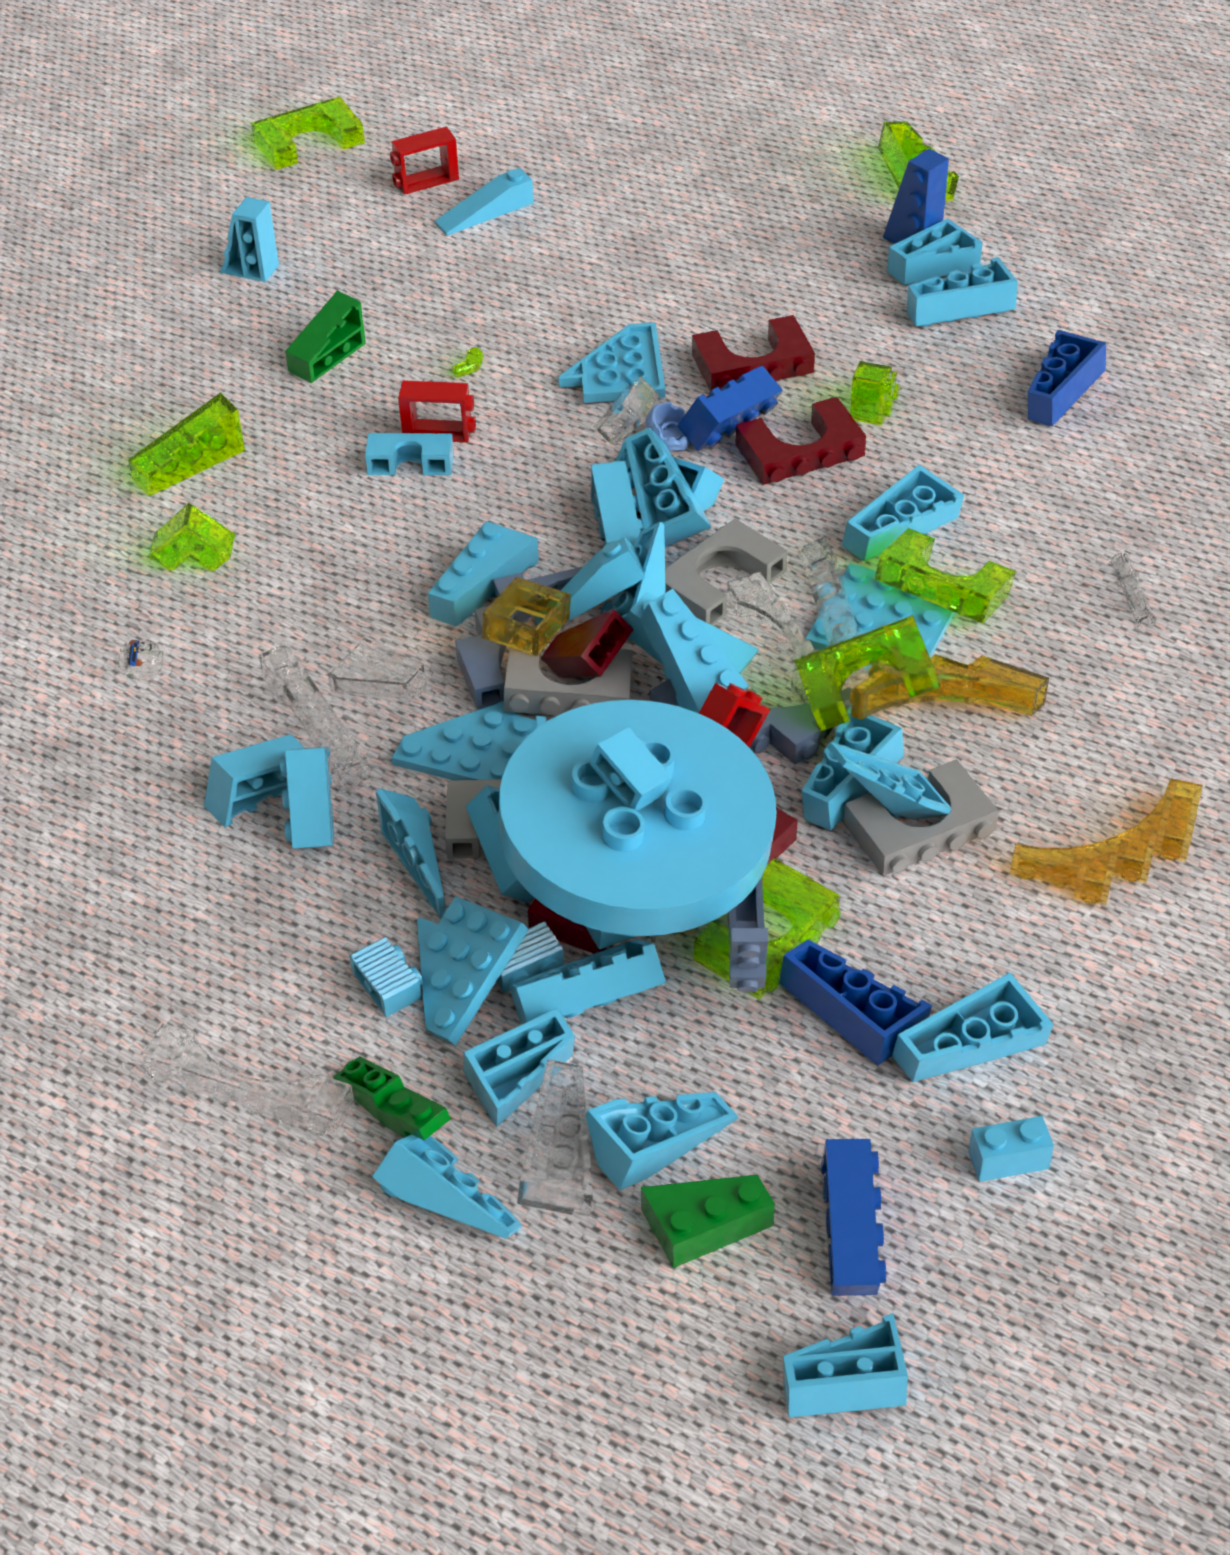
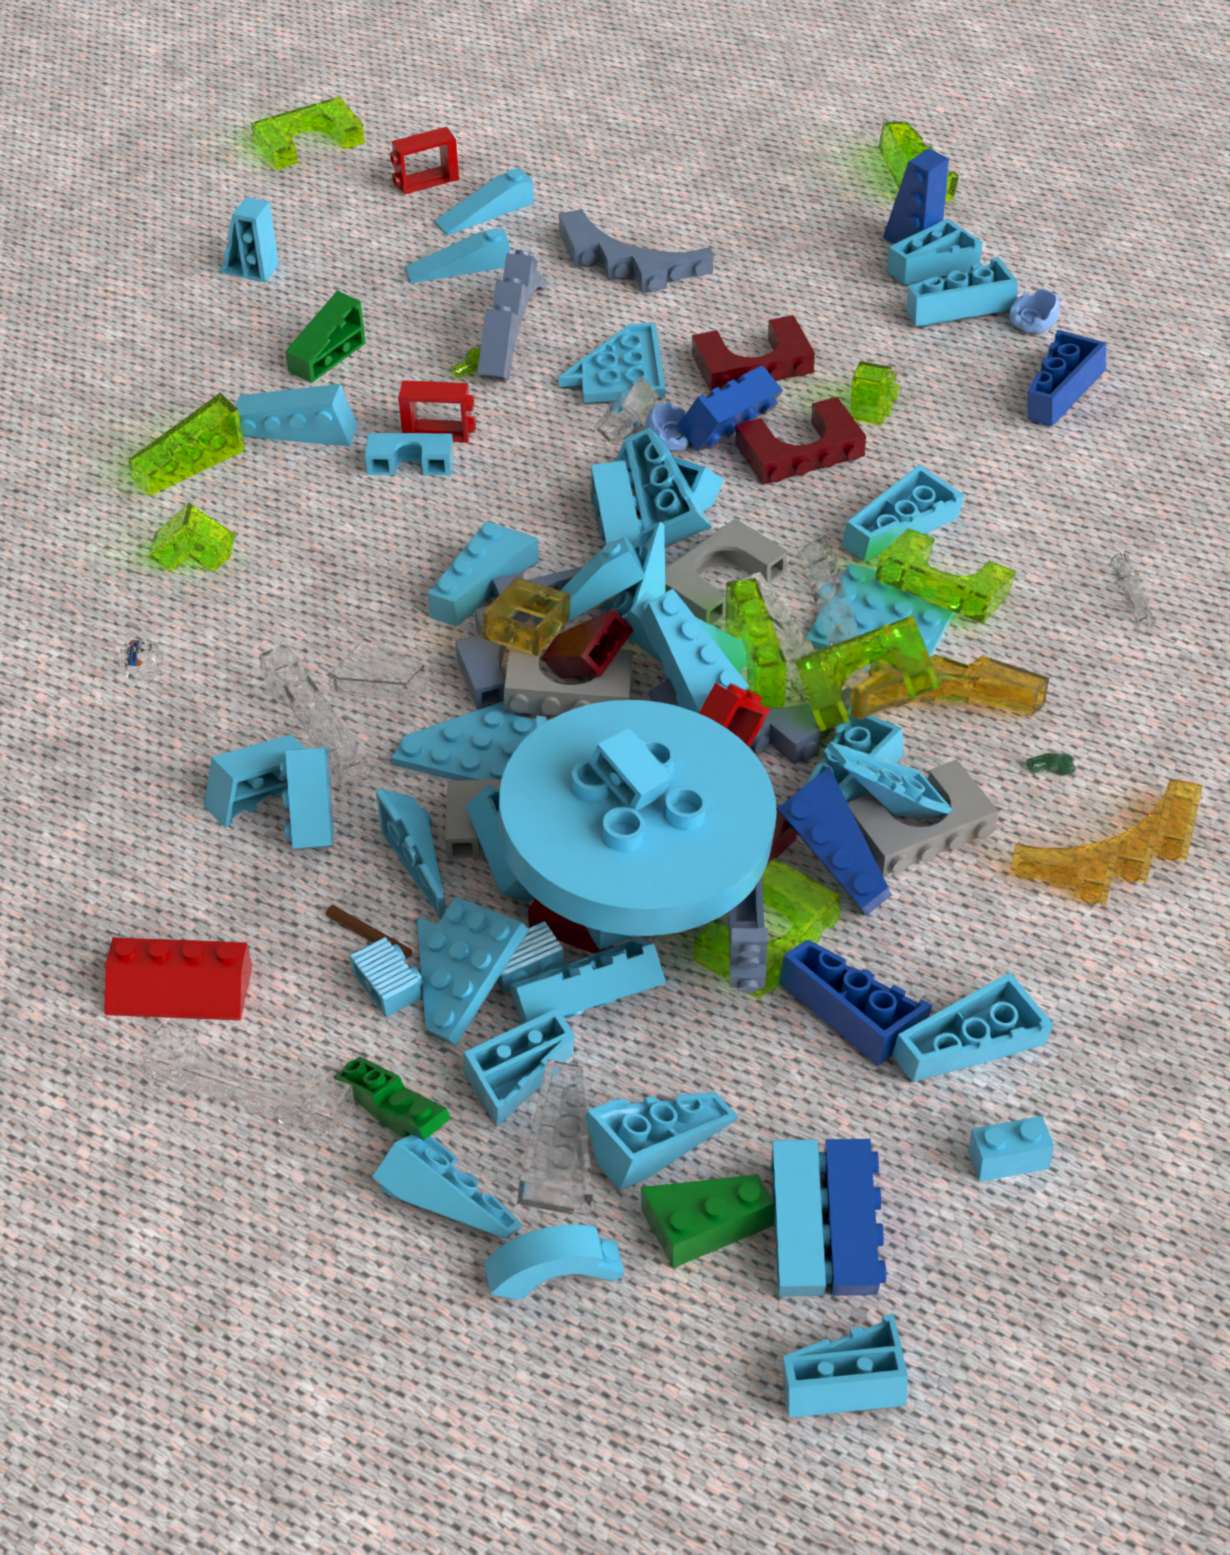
none -> red slope [104,937,252,1021]
none -> medium azure wedge [231,384,358,447]
none -> reddish brown bar [326,905,412,960]
none -> medium azure wedge [405,228,510,284]
none -> sand blue arch [477,250,547,380]
none -> medium azure arch [484,1225,625,1300]
none -> sand blue arch [558,209,713,293]
none -> clear neon green arch [725,578,786,708]
none -> medium azure wedge [770,1139,832,1297]
none -> blue wedge [778,766,892,915]
none -> light blue hair [1009,289,1060,334]
none -> clear green arm [1026,752,1076,776]

